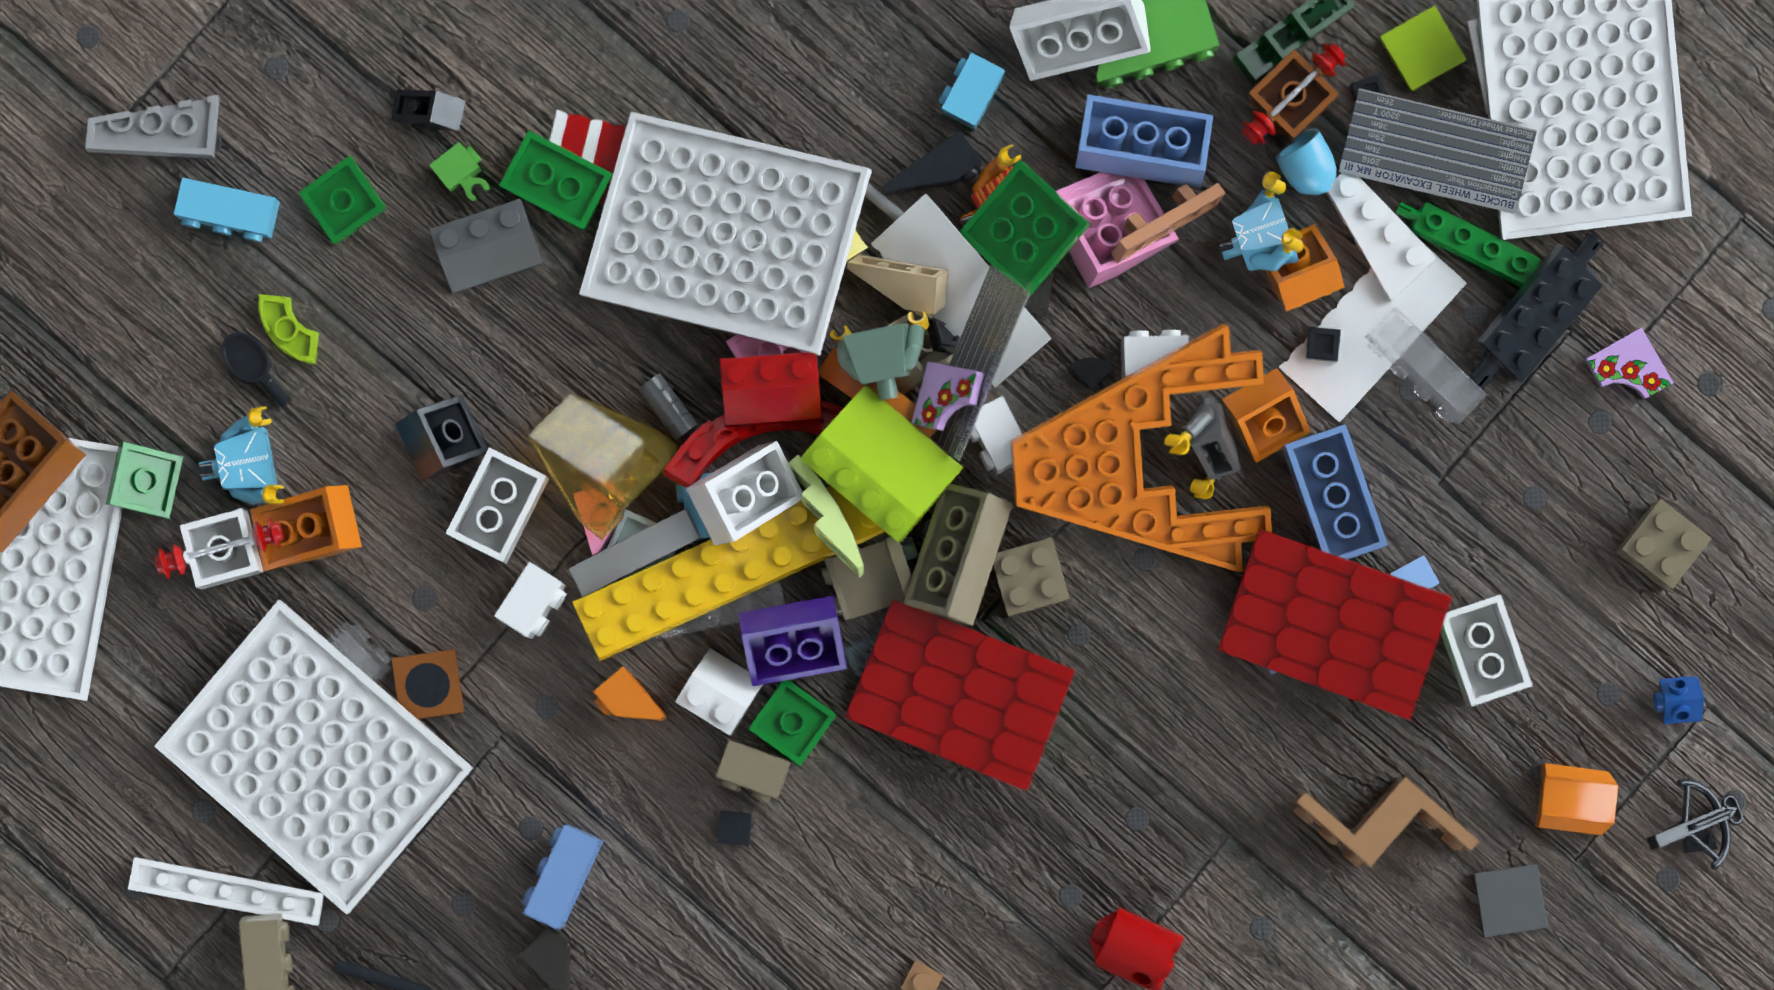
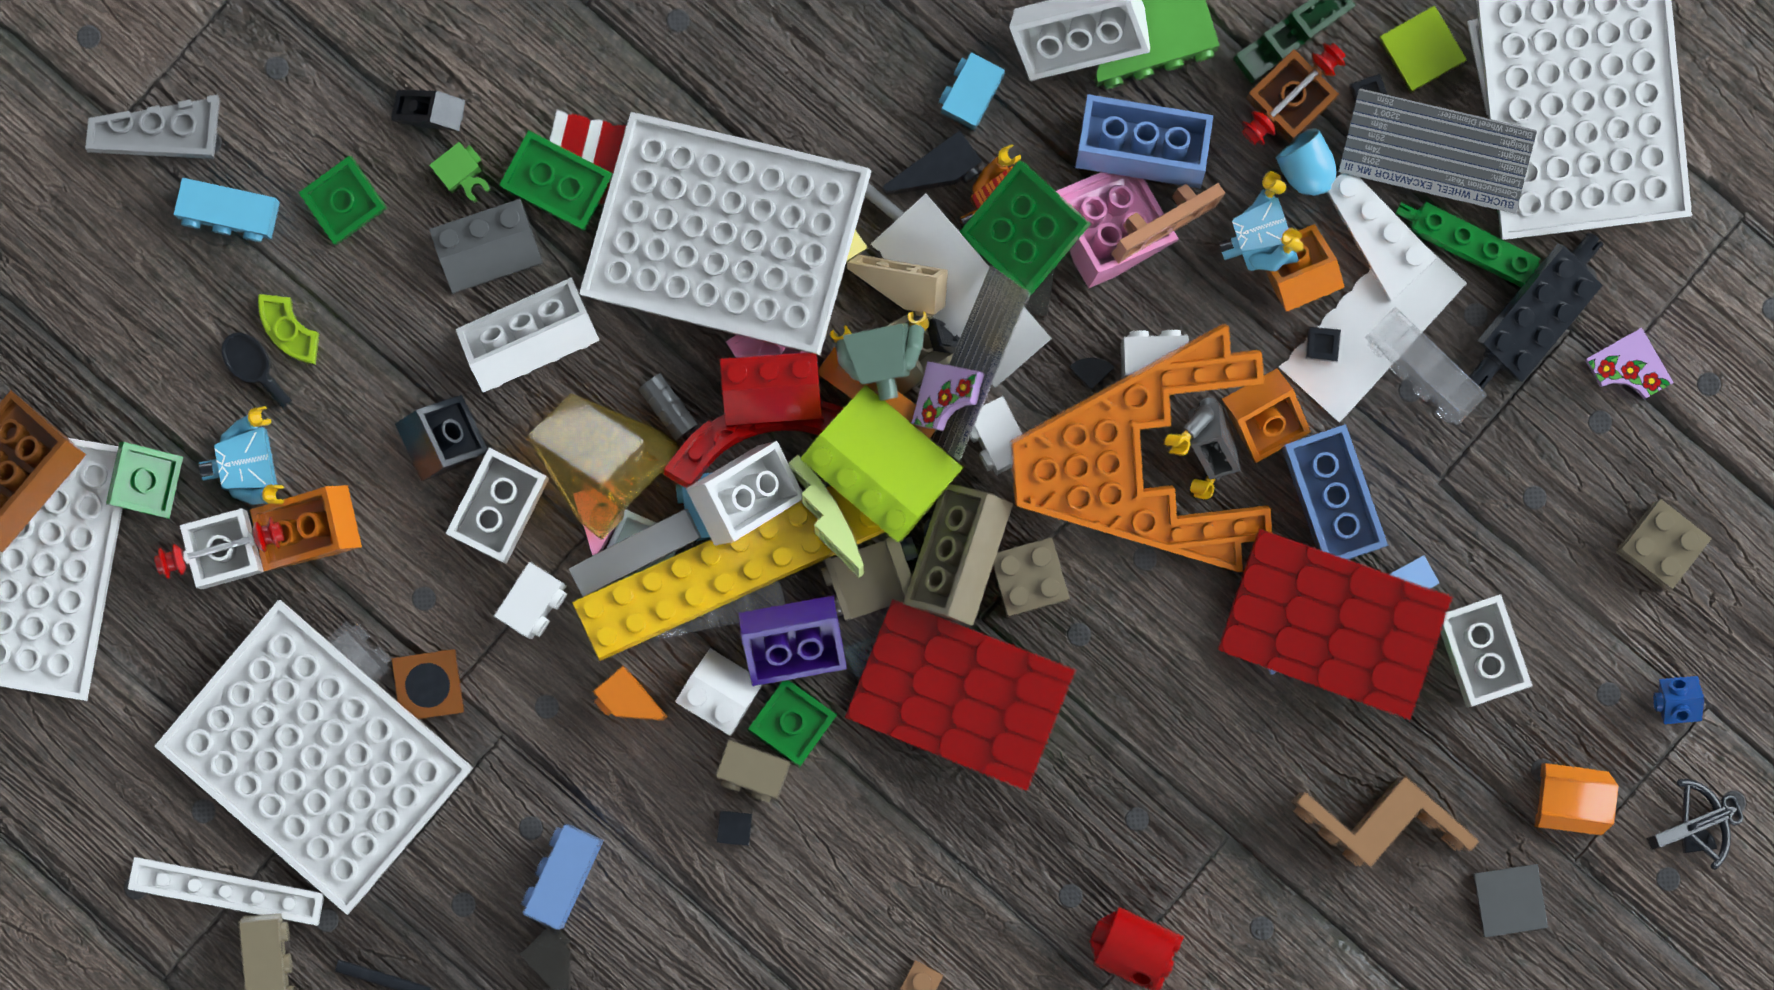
none -> white slope [456,277,600,392]

